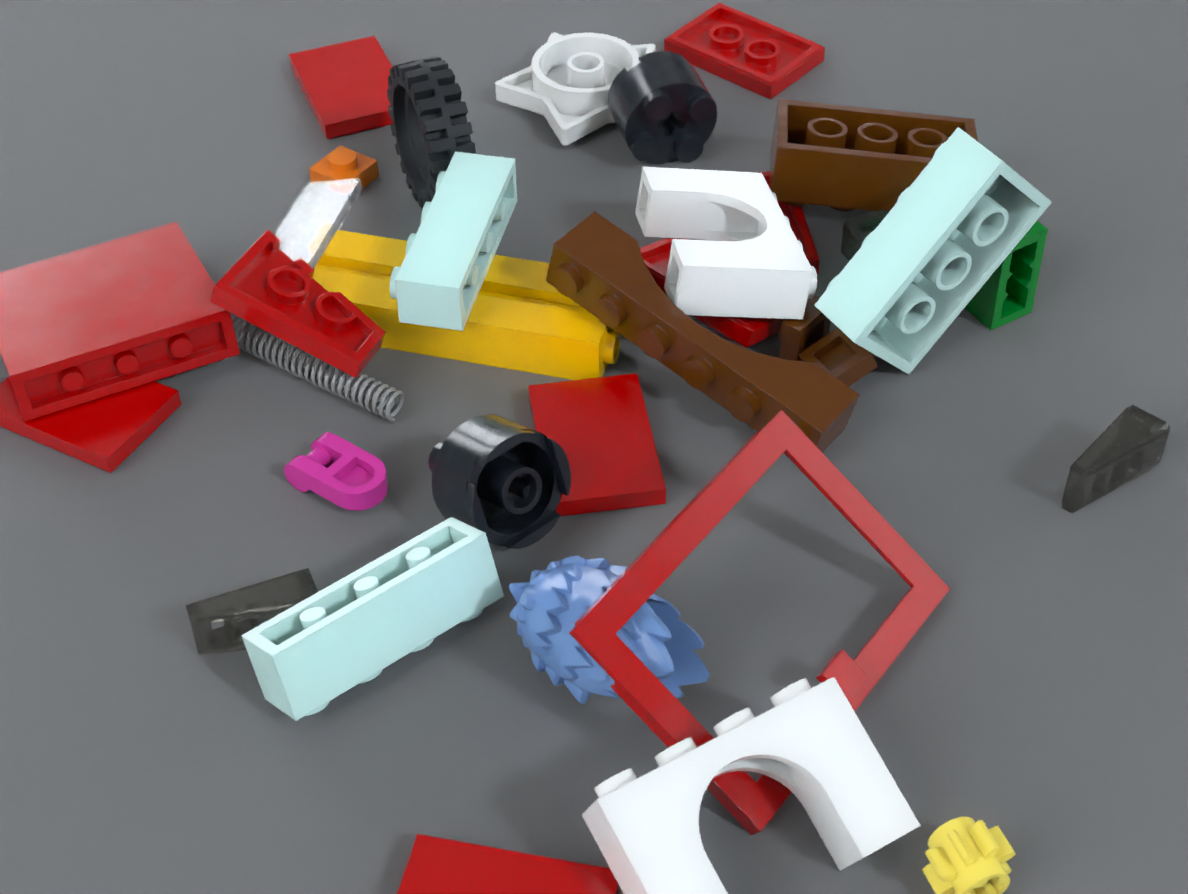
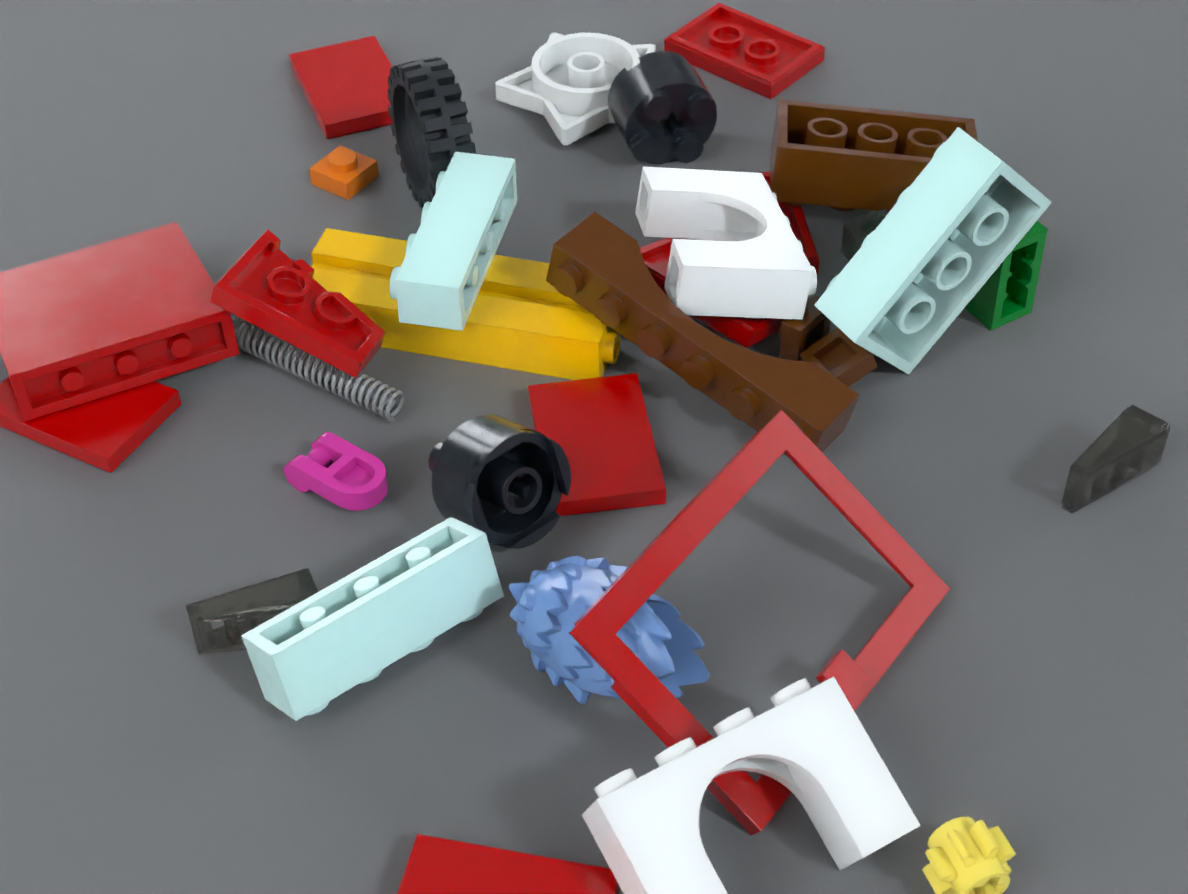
clear panel [274,178,363,269] -> none

